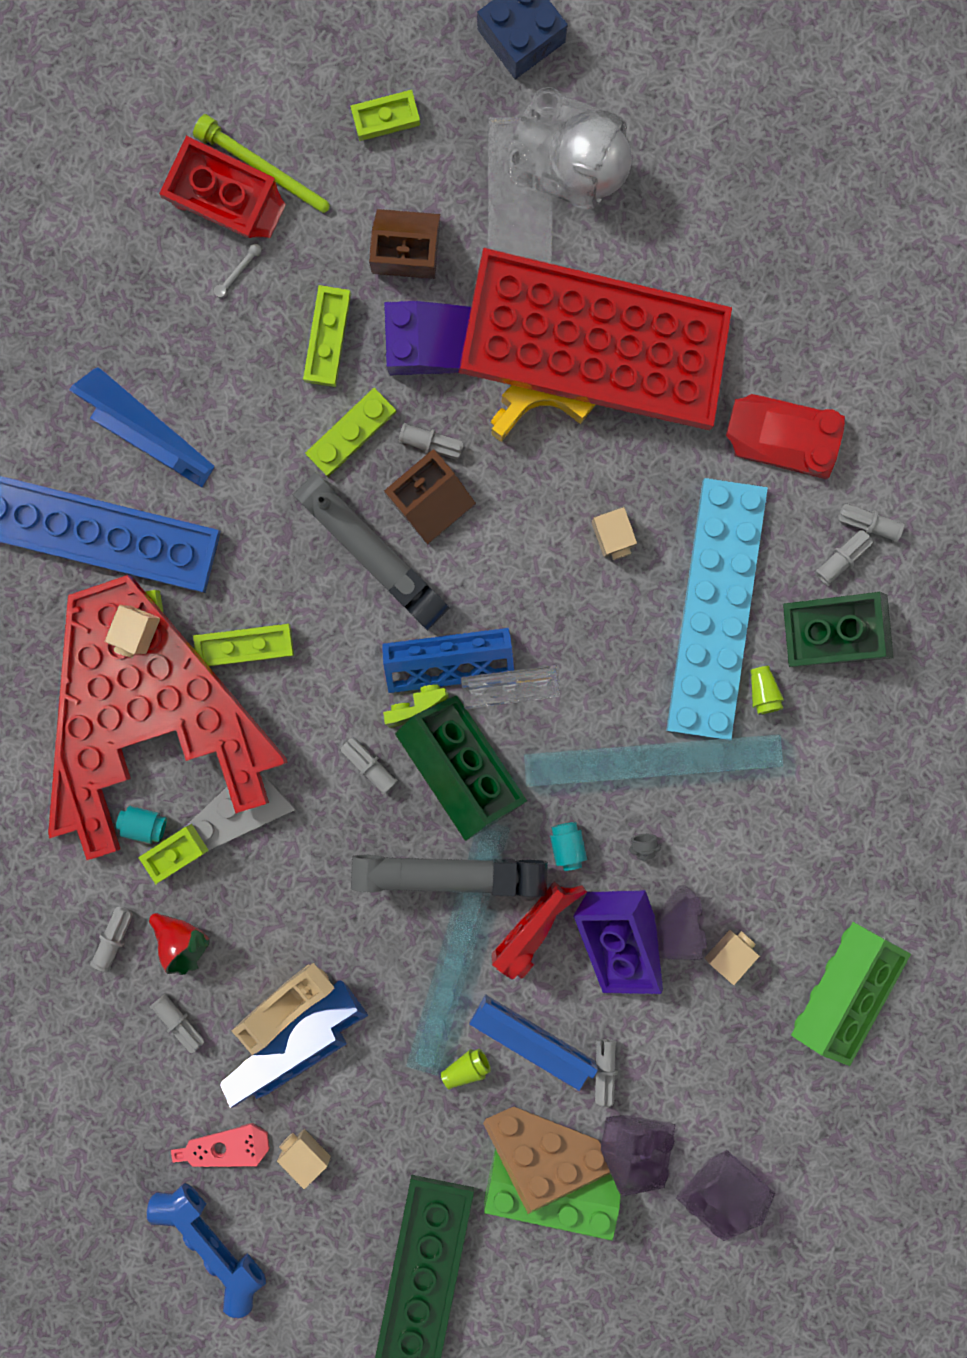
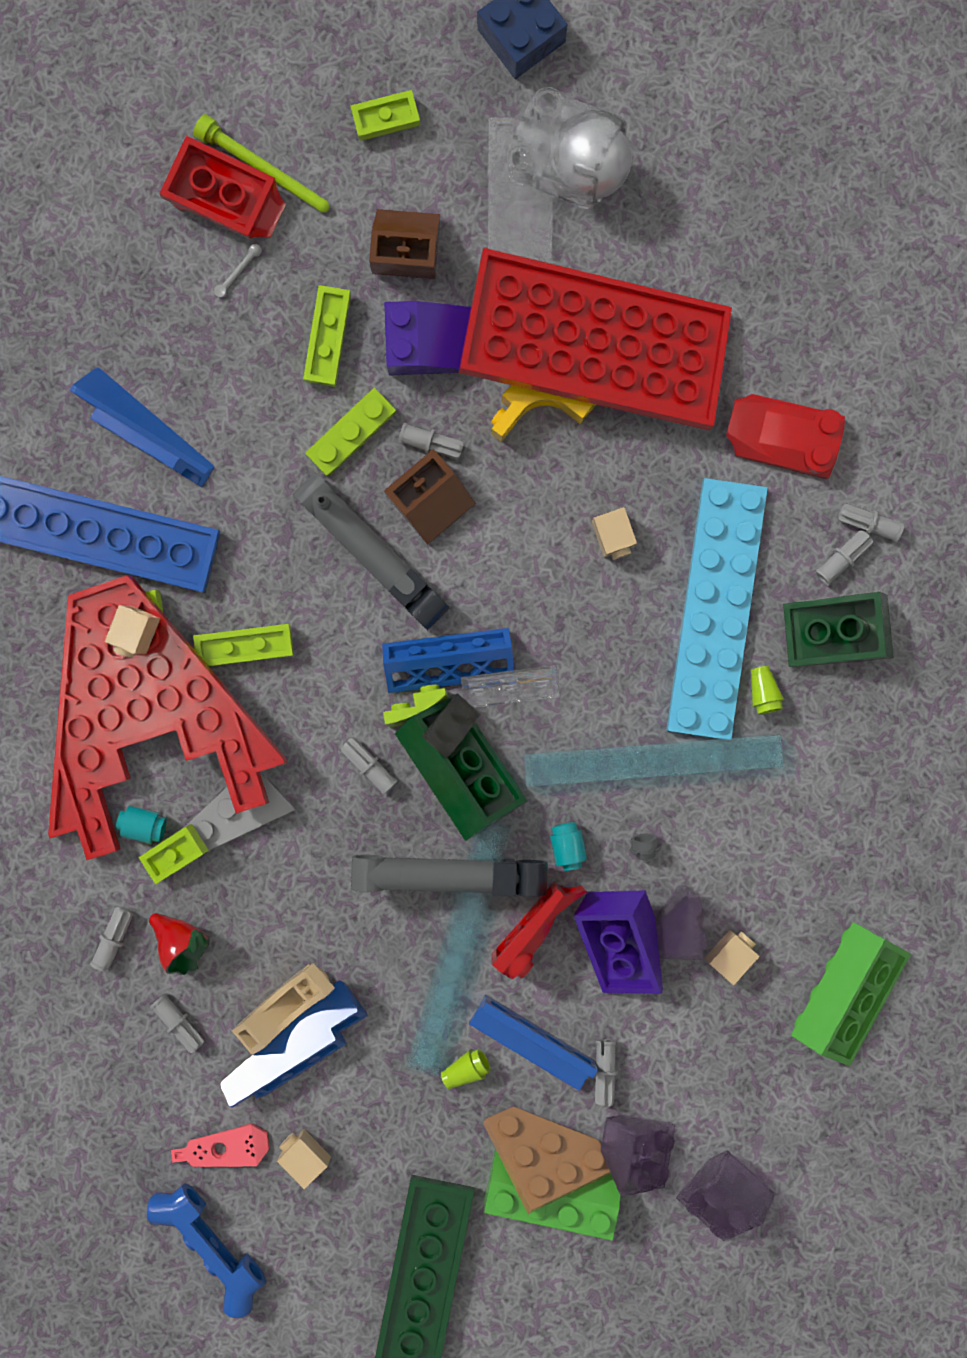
none -> clear smoke plate [422,693,481,758]

